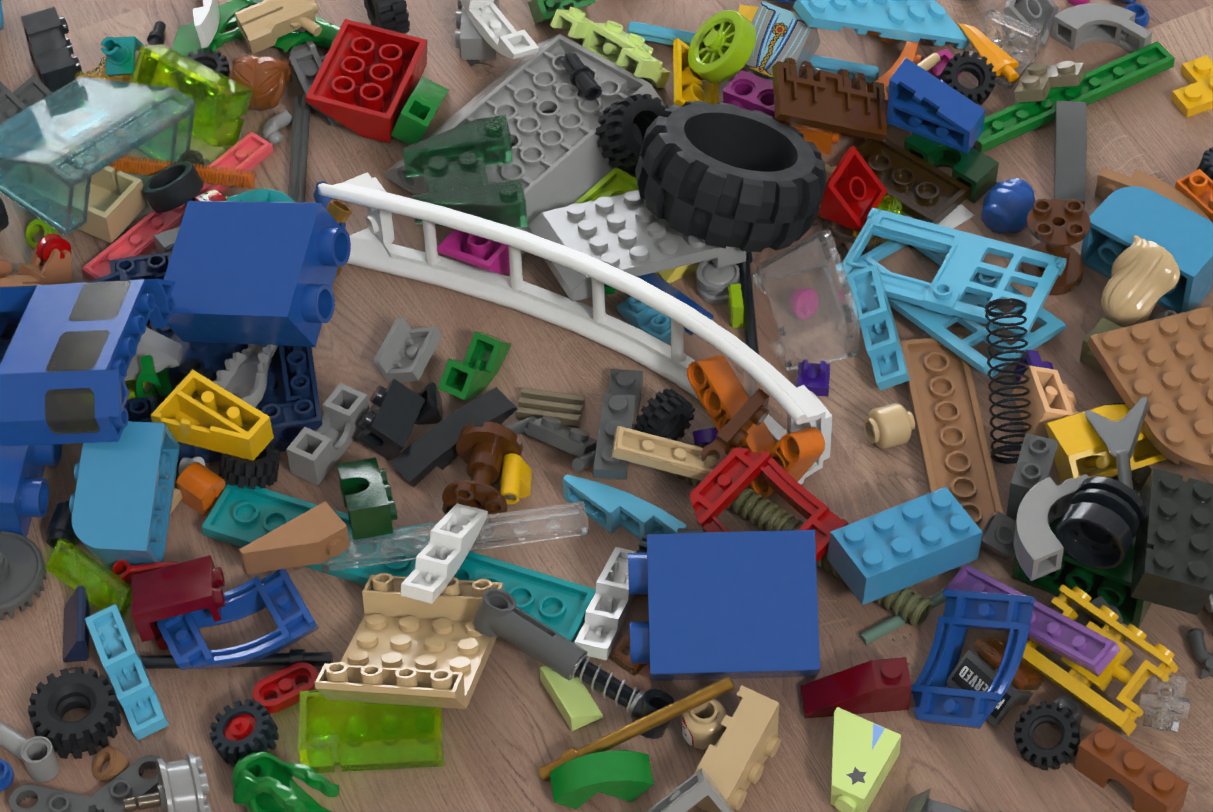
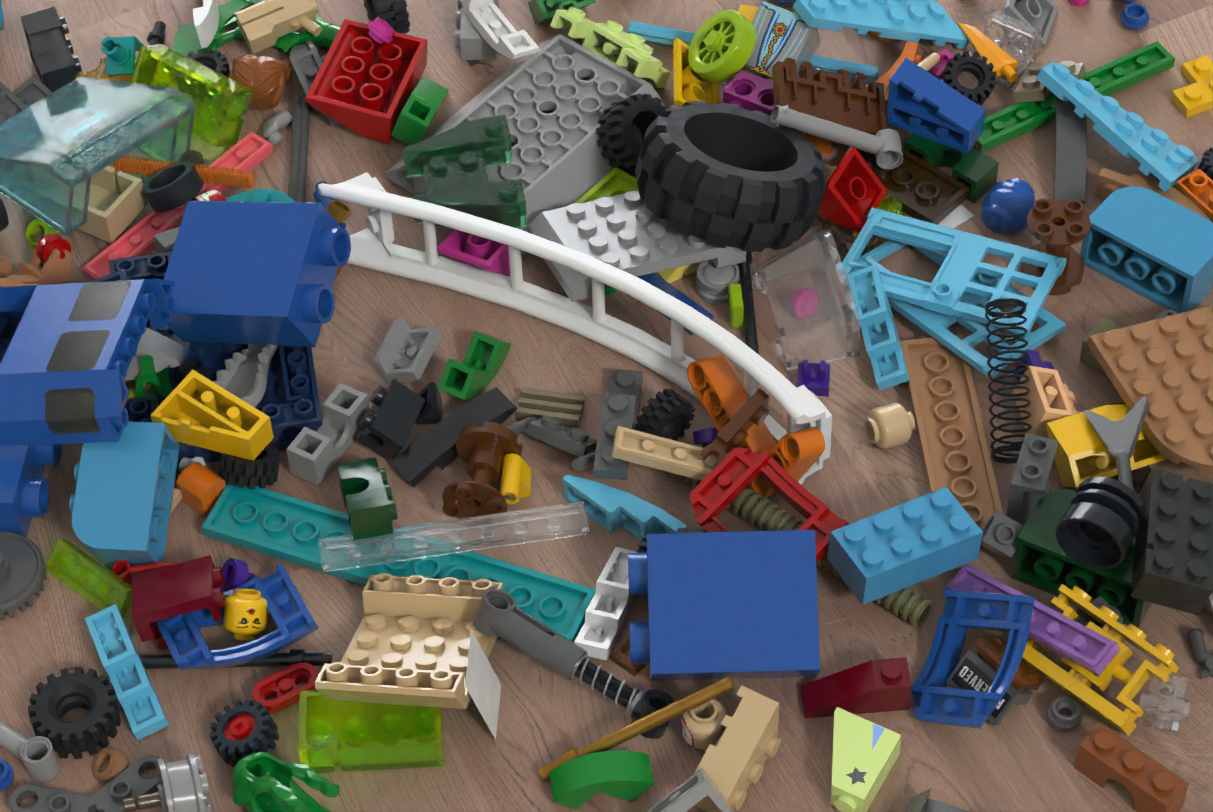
black brick [46,500,79,552] -> none
dark blue slope [63,586,90,663] -> none
medium nougat slope [239,501,350,574] -> none
white slope [401,503,488,604] -> none
yellowish green slope [540,666,603,731] -> none
black axle [561,52,602,101] -> none
medium azure slope [617,296,685,344] -> none
sand green bar [859,589,946,646] -> none
light grey arch [1014,474,1089,581] -> none
black tyre [1014,701,1080,770] -> none
light grey arch [1051,3,1152,53] -> none
tan piece [1101,235,1180,327] -> none
none -> dark purple tile [222,558,255,591]
none -> yellow head [223,588,268,641]
none -> dark pink plate [367,17,395,44]
none -> white sticker [465,630,501,740]
none -> light grey piece [771,105,903,169]
none -> medium azure wing [1036,62,1200,192]

